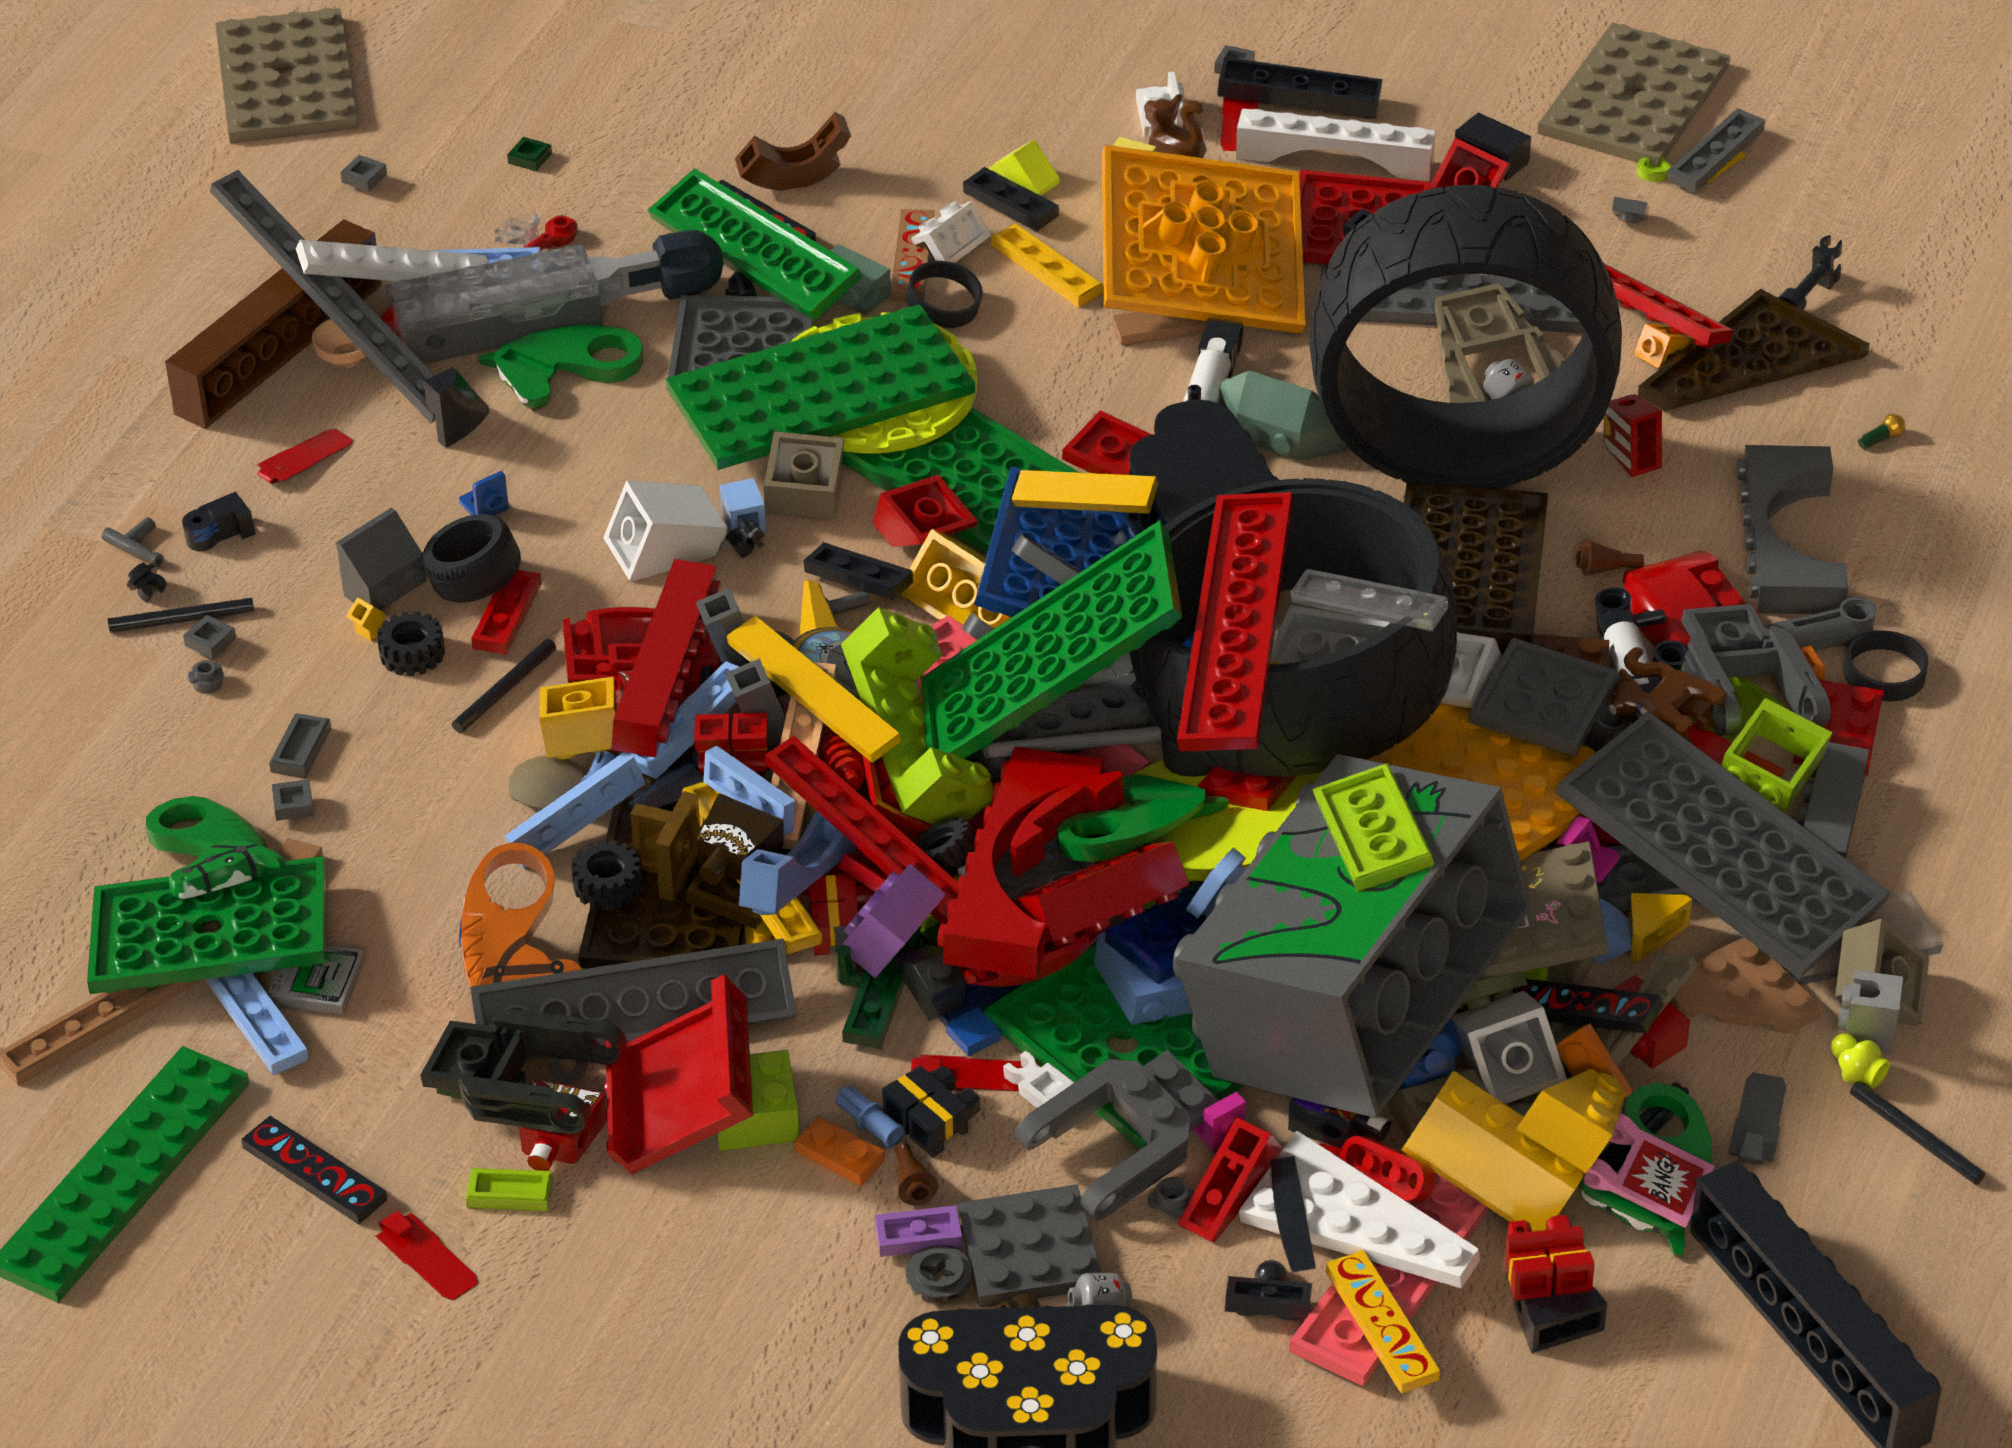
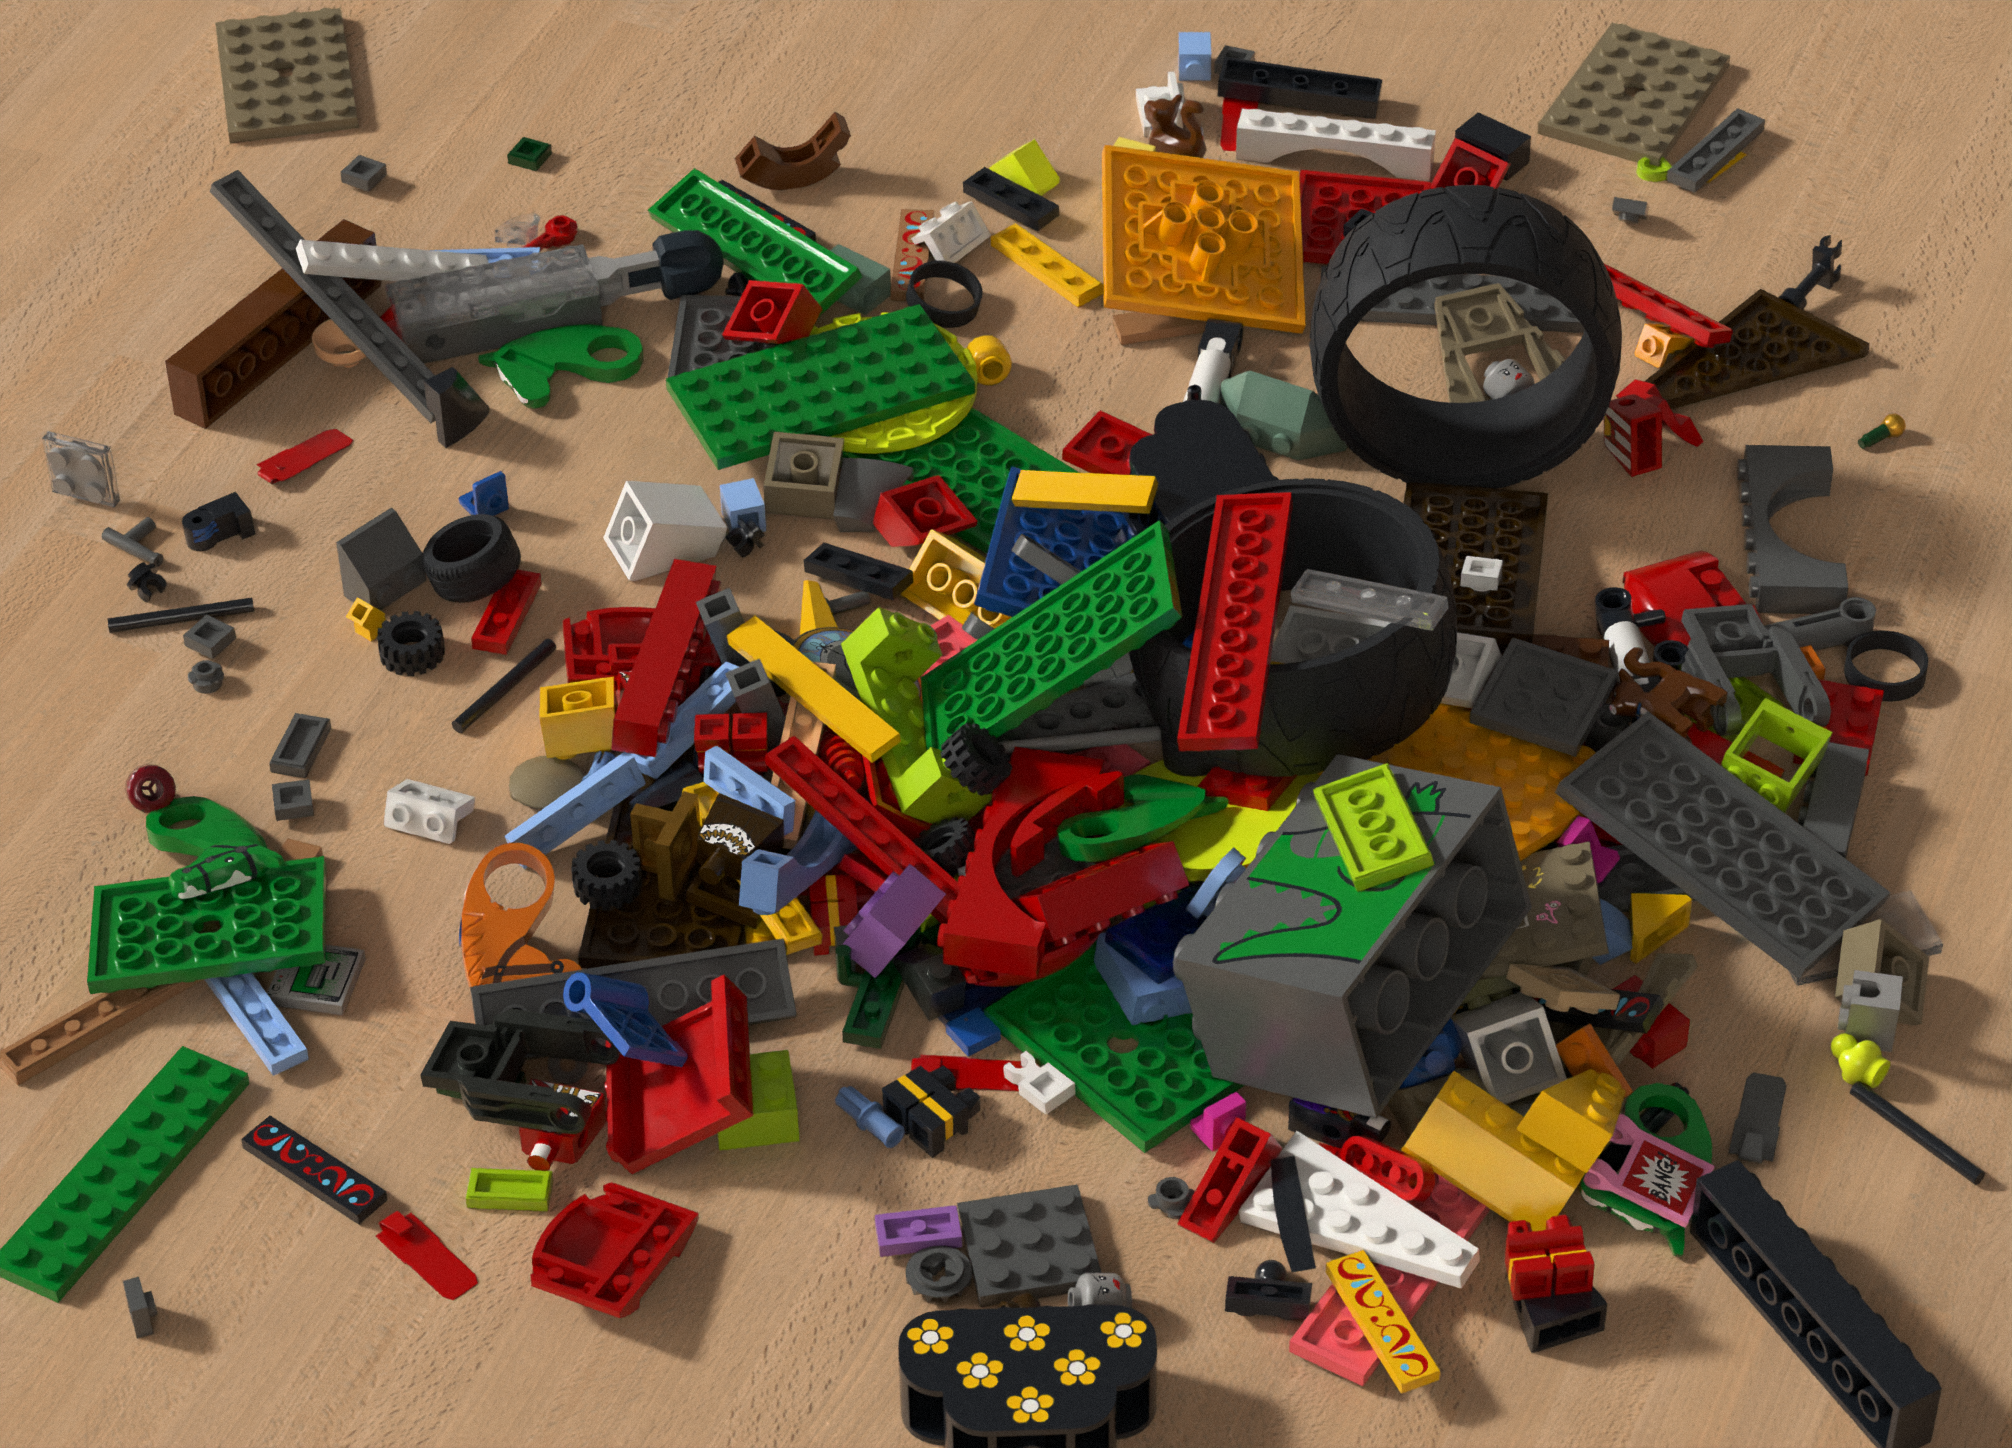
orange plate [795,1116,885,1186] -> none
reddish brown cone [894,1143,938,1205] -> none
dark grey plate [1015,1050,1218,1220] -> none
reddish brown cone [1576,540,1644,576] -> none
medium nougat plate [1669,937,1822,1033] -> none
none -> piece [42,431,120,508]
none -> dark grey plate [123,1277,158,1338]
none -> dark red head [125,764,176,813]
none -> white bracket [384,779,475,844]
none -> red slope [530,1182,699,1318]
none -> blue piece [563,972,688,1067]
none -> red slope [722,280,822,344]
none -> dark grey slope [833,458,915,532]
none -> black tyre [941,723,1012,796]
none -> yellow head [966,335,1012,386]
none -> light blue brick [1178,32,1211,81]
none -> white plate [1460,556,1503,591]
none -> tan plate [1506,964,1620,1014]
none -> red slope [1616,379,1704,447]

